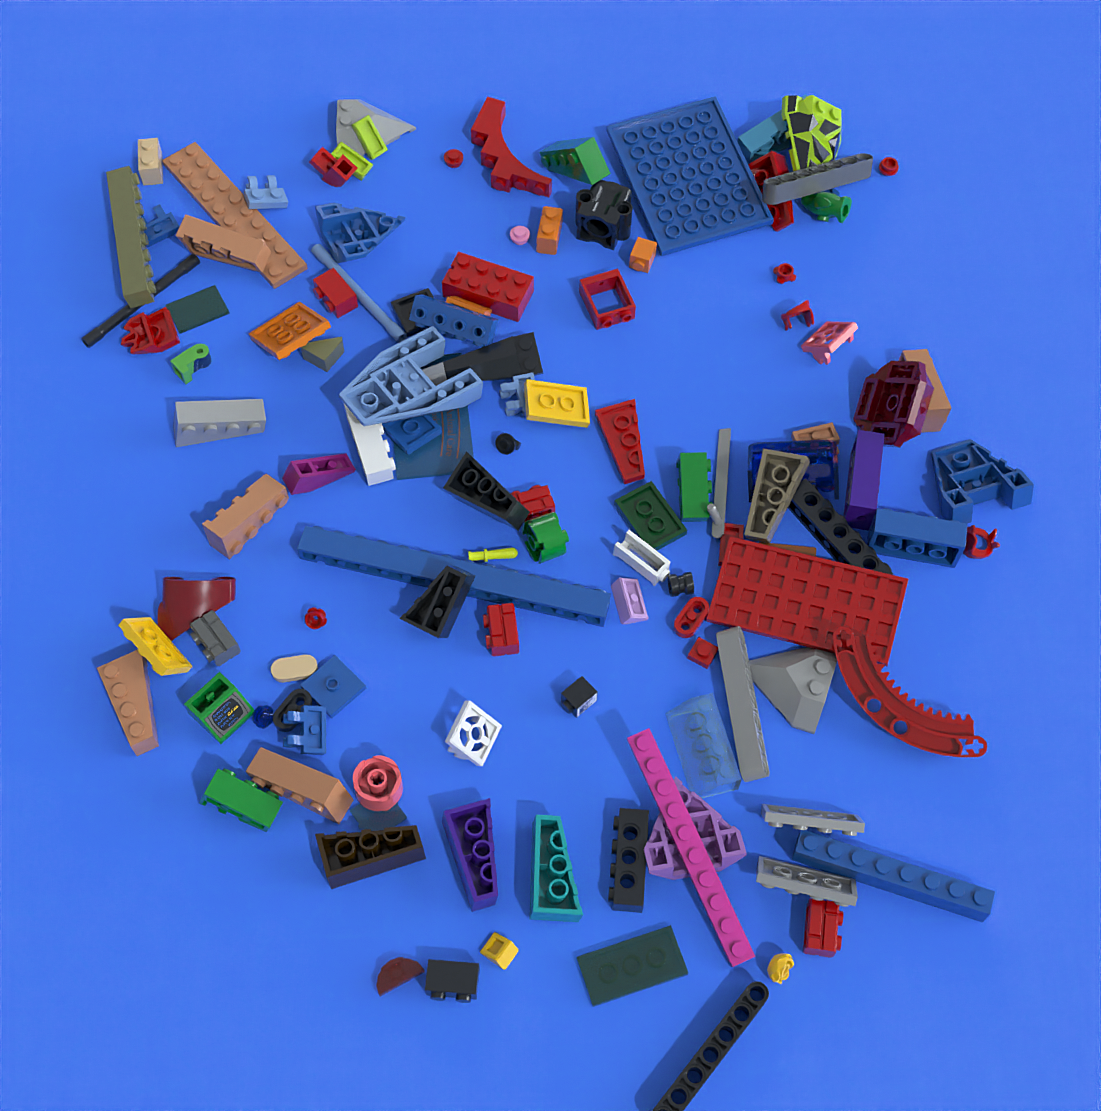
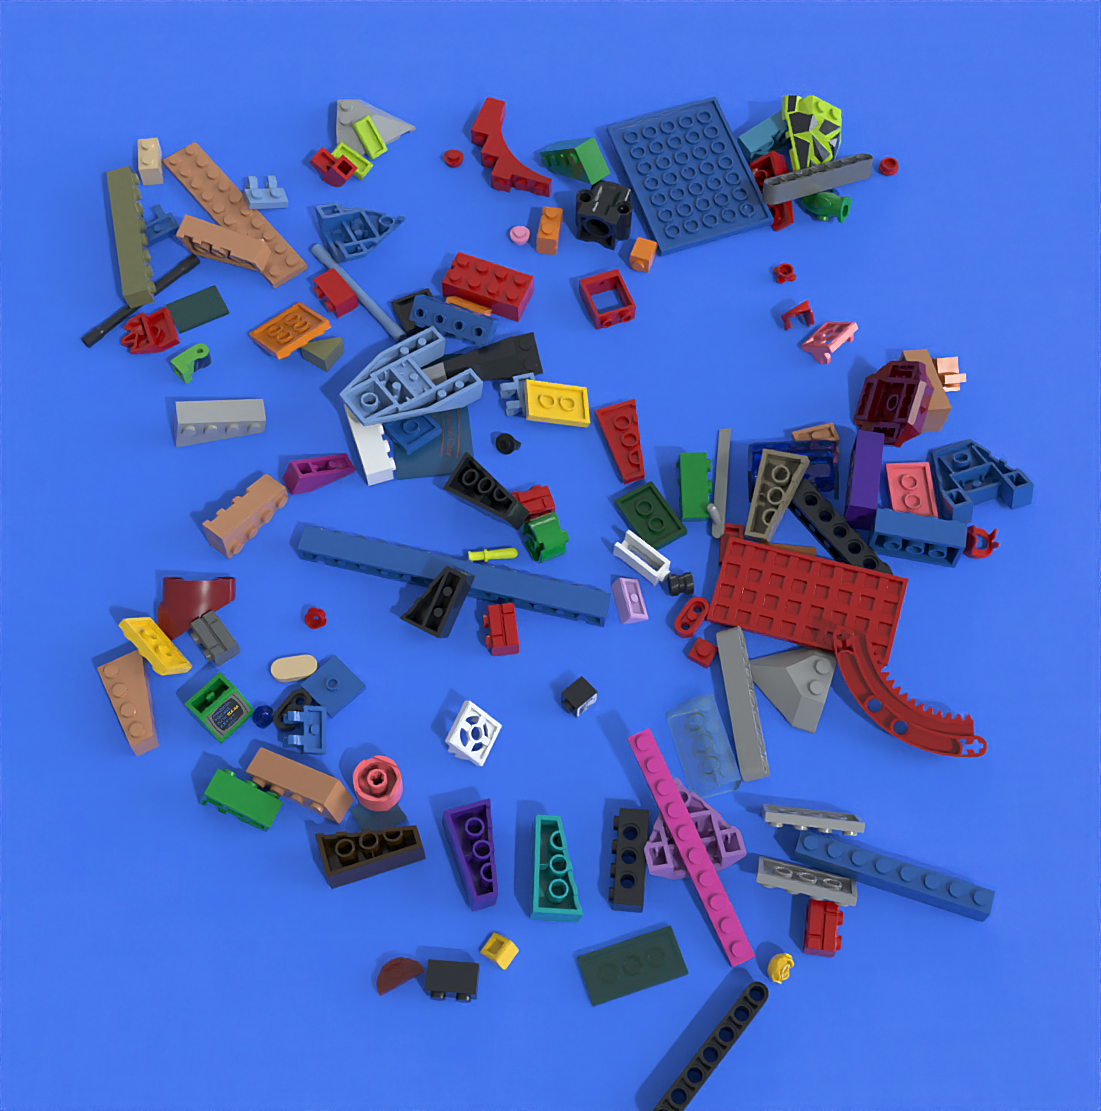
none -> coral plate [884,462,939,519]
none -> brick [932,357,966,392]

